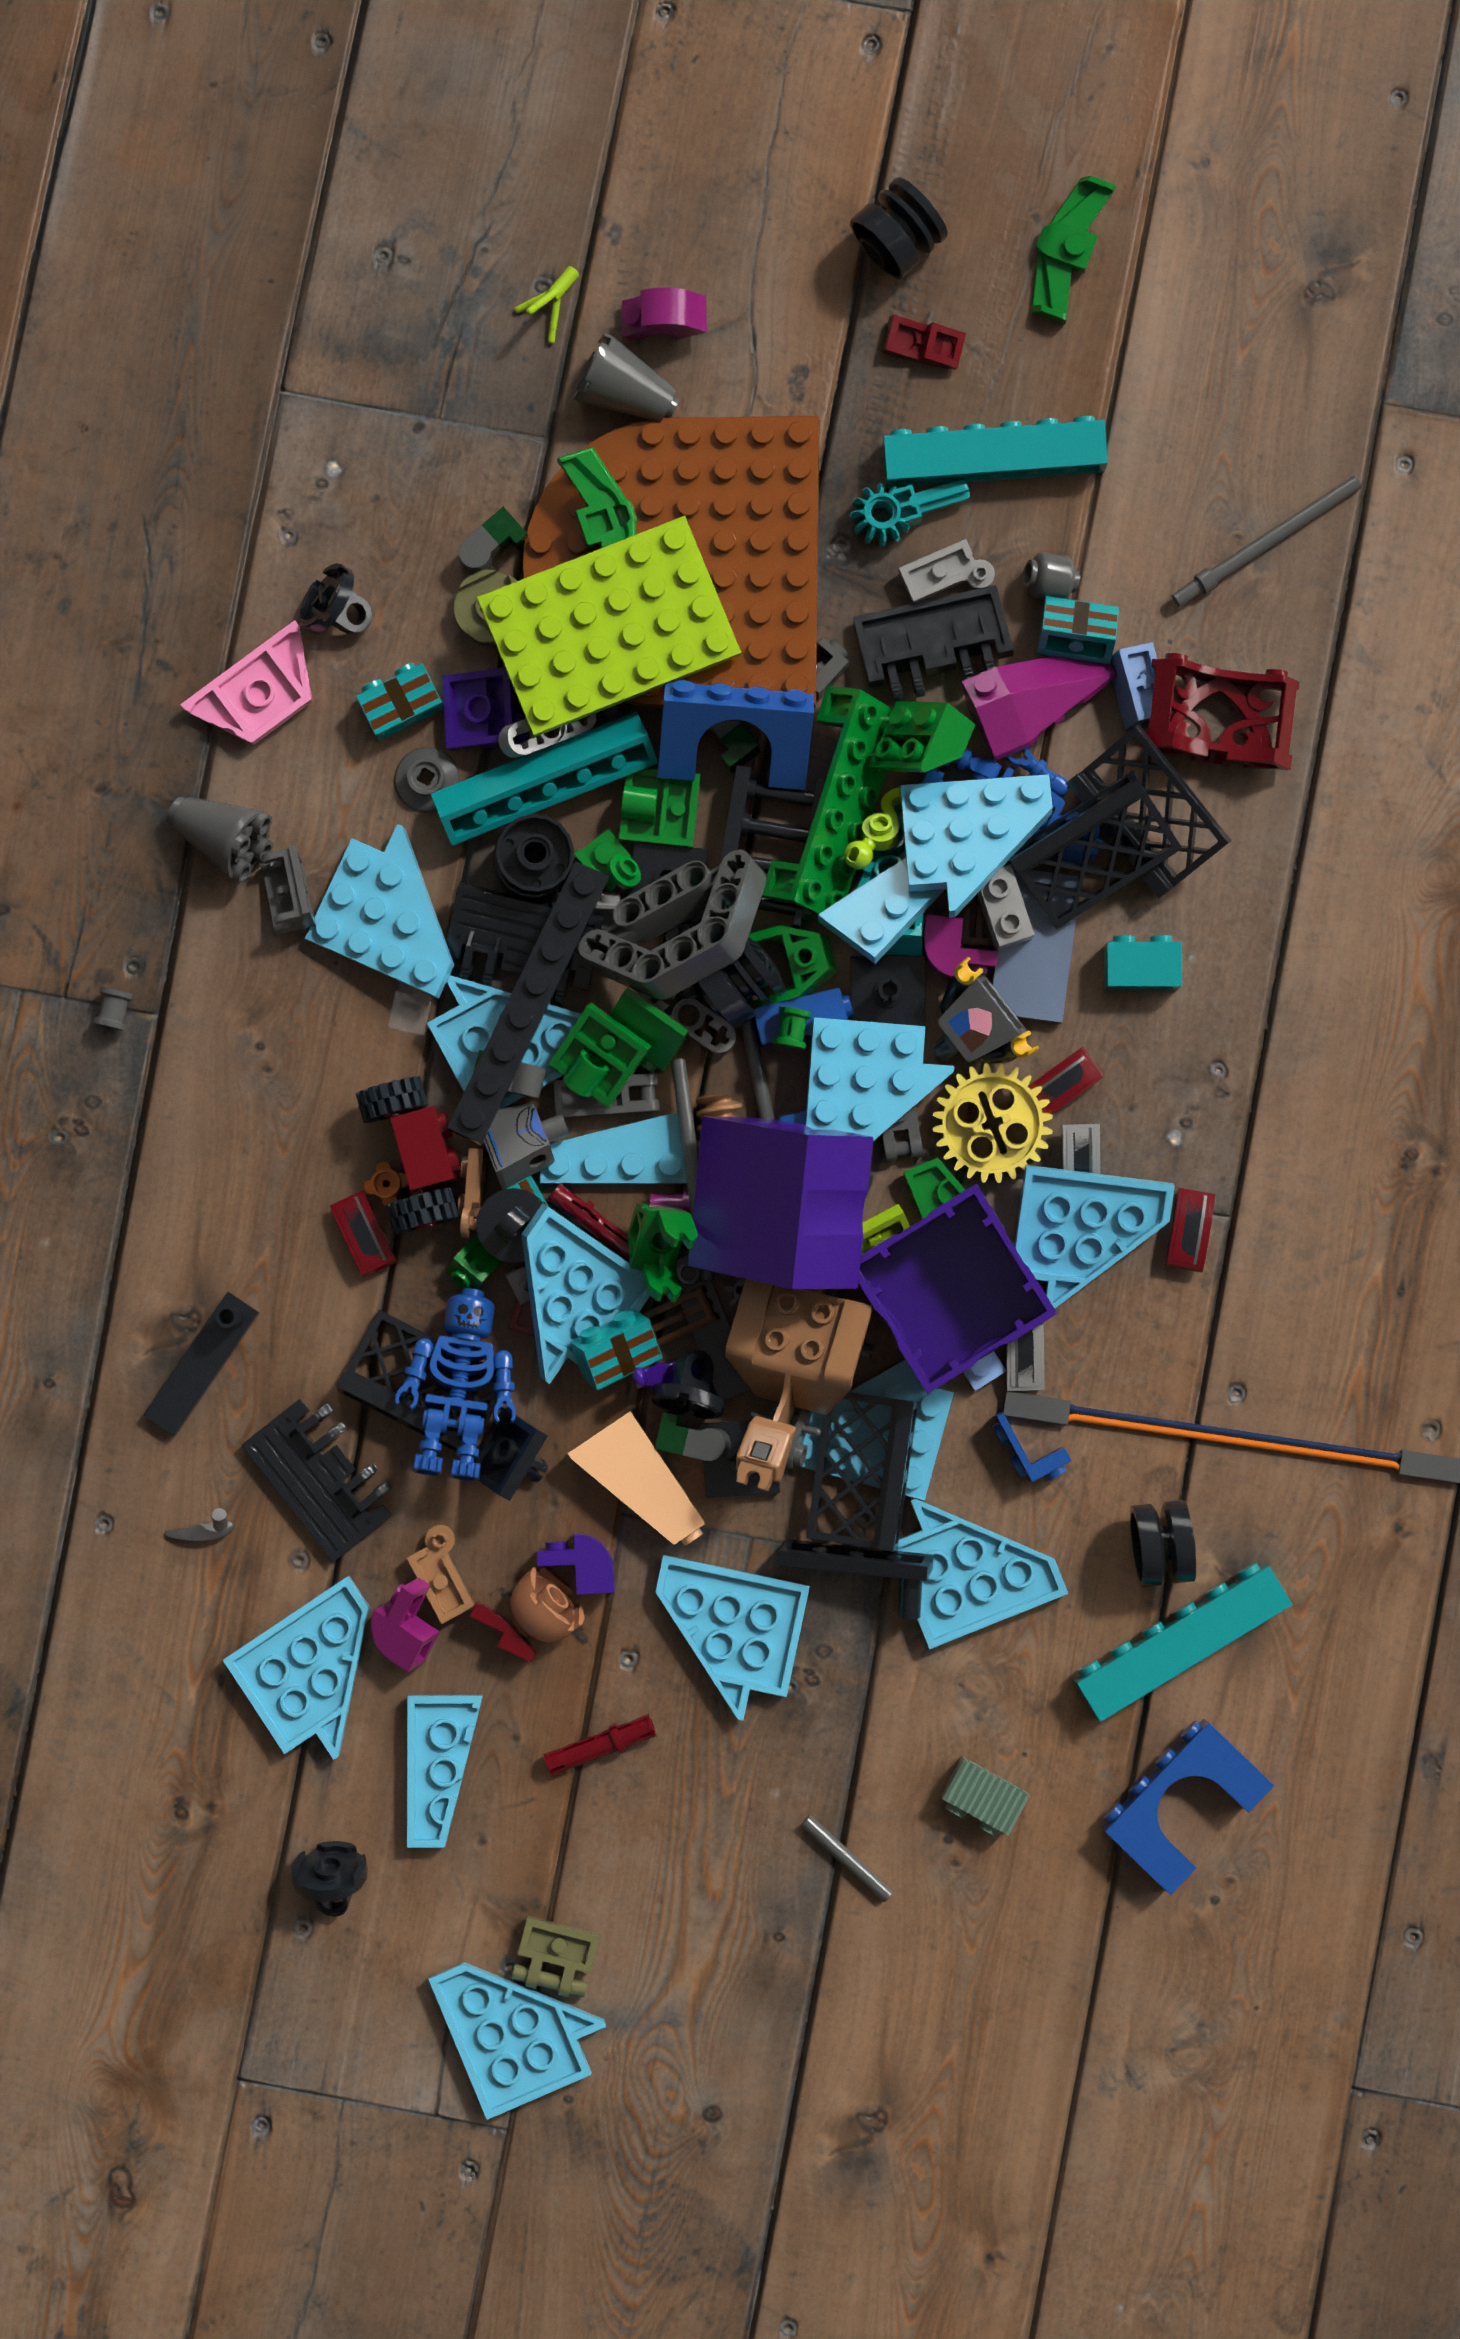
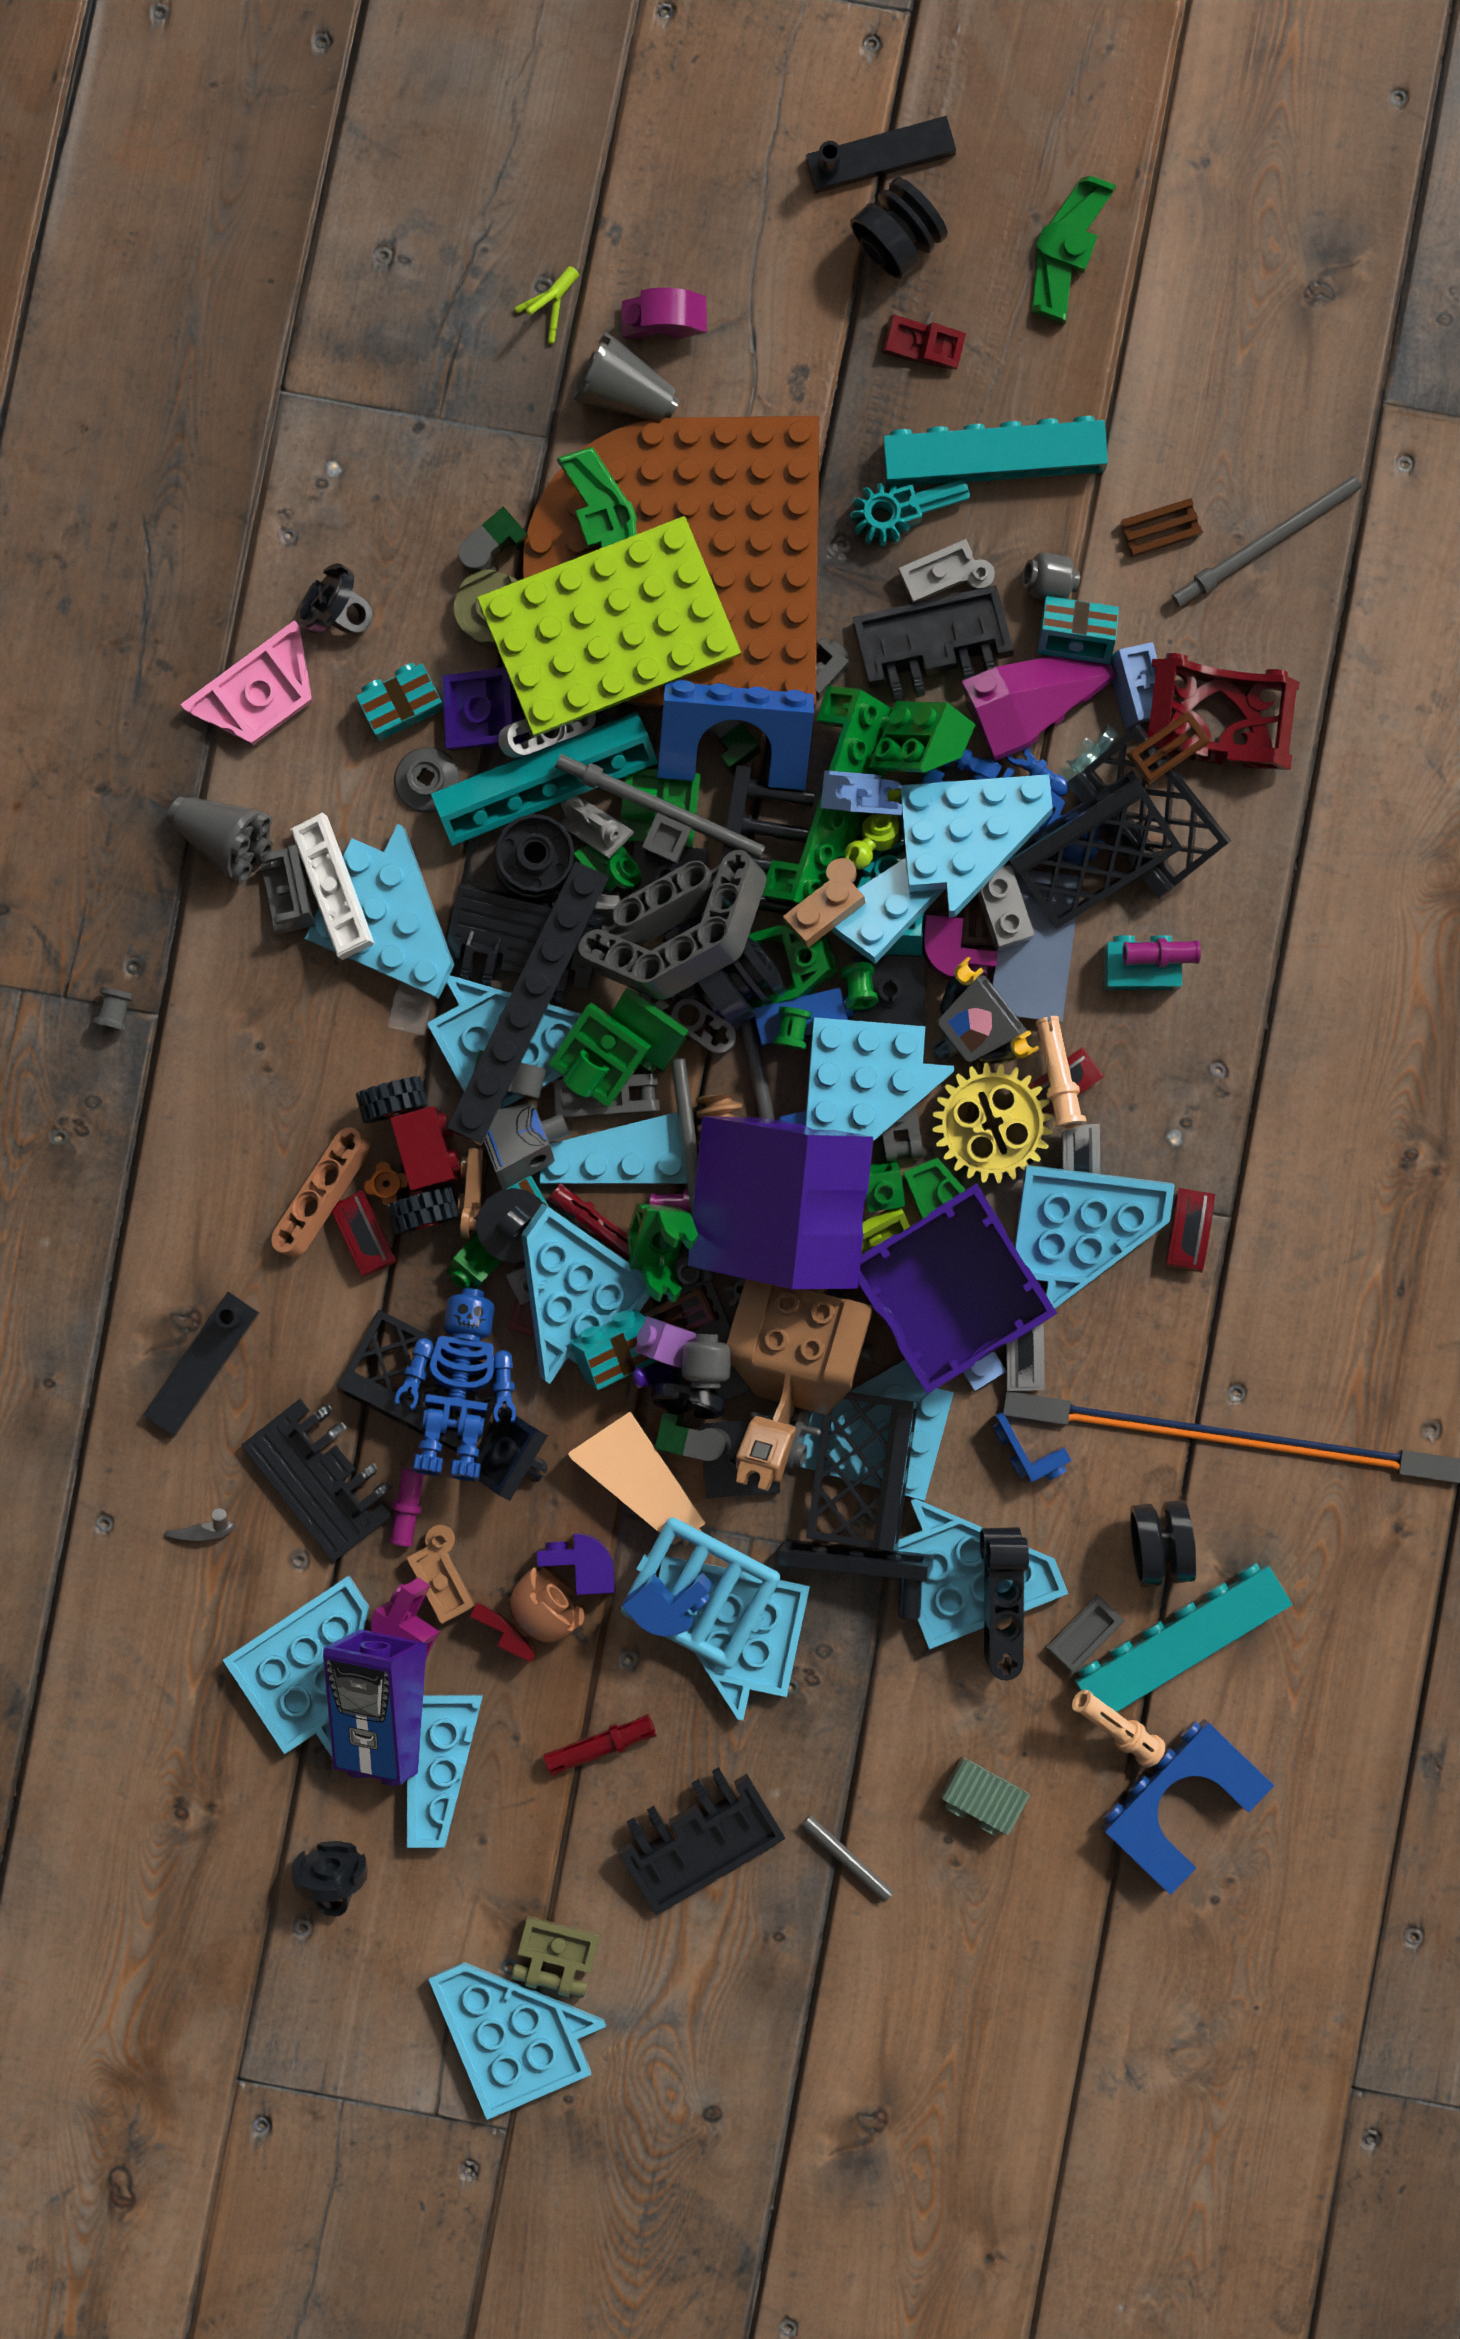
none -> nougat beam [271,1127,371,1258]
none -> white plate [291,813,375,960]
none -> slope [323,1629,427,1786]
none -> magenta pin [389,1468,425,1546]
none -> dark grey bar [555,754,765,859]
none -> light grey hinge [561,796,634,858]
none -> black hinge [618,1767,786,1915]
none -> medium azure bar [621,1517,780,1669]
none -> blue brick [622,1572,712,1636]
none -> medium lavender brick [634,1316,696,1368]
none -> dark grey brick [642,813,692,864]
none -> dark grey head [681,1334,731,1388]
none -> medium nougat hinge [783,858,866,948]
none -> black piece [806,115,957,193]
none -> medium blue hinge [821,770,903,815]
none -> green bush [841,962,879,1010]
none -> green bracket [866,1161,905,1212]
none -> black piece [980,1527,1029,1681]
none -> light nougat pin [1036,1016,1087,1131]
none -> dark grey tile [1045,1594,1125,1674]
none -> clear light blue piece [1066,724,1118,773]
none -> light nougat pin [1072,1689,1165,1768]
none -> reddish brown tile [1120,498,1203,557]
none -> magenta pin [1122,938,1201,968]
none -> reddish brown tile [1127,710,1211,785]

